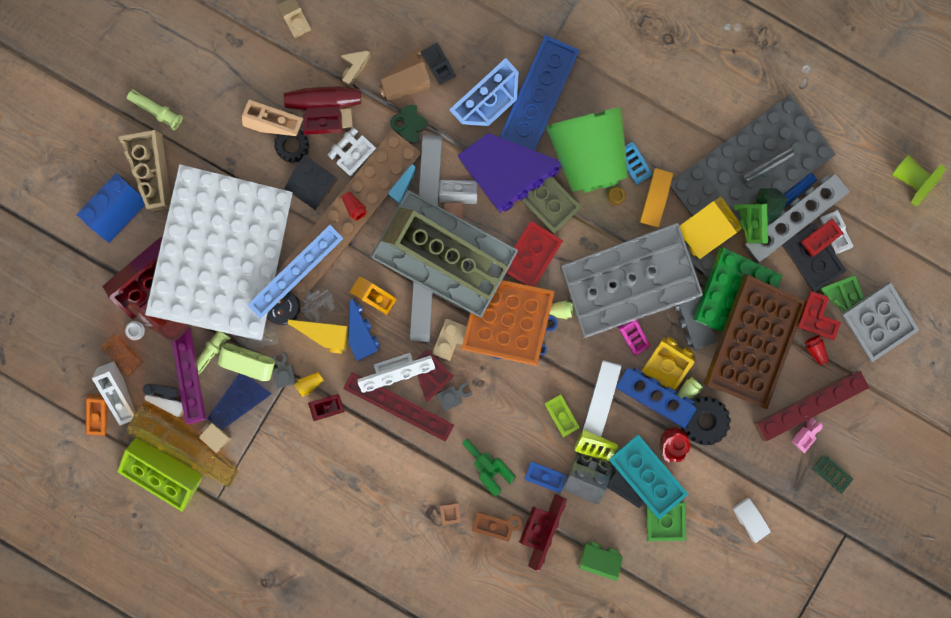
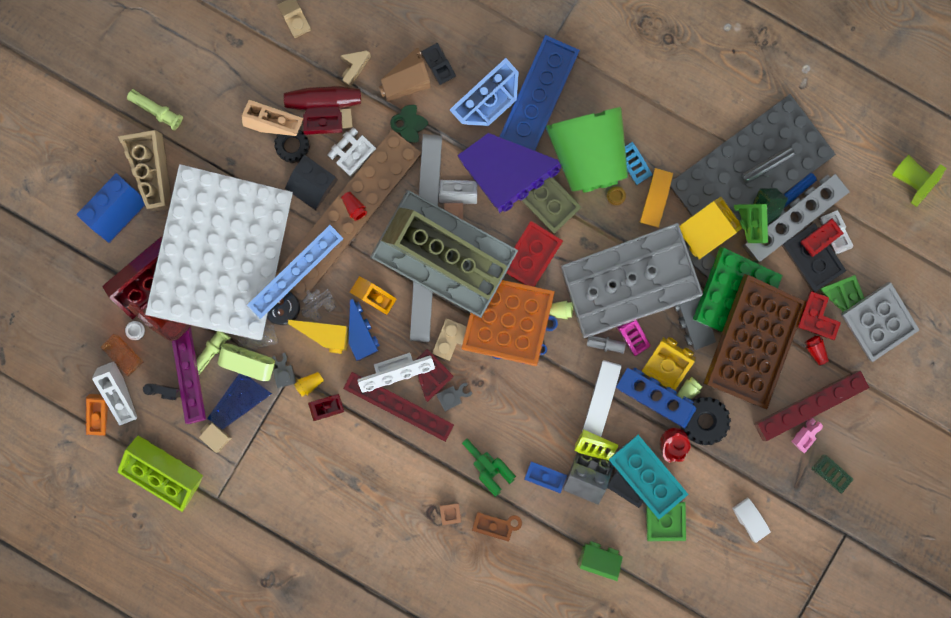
clear yellow wedge [126,400,239,487] -> none
white slope [144,395,184,417] -> none
medium azure slope [388,164,416,204] -> none
dark red bracket [519,494,567,572] -> none
lime plate [544,394,580,437] -> none
none -> light grey axle [587,336,626,354]

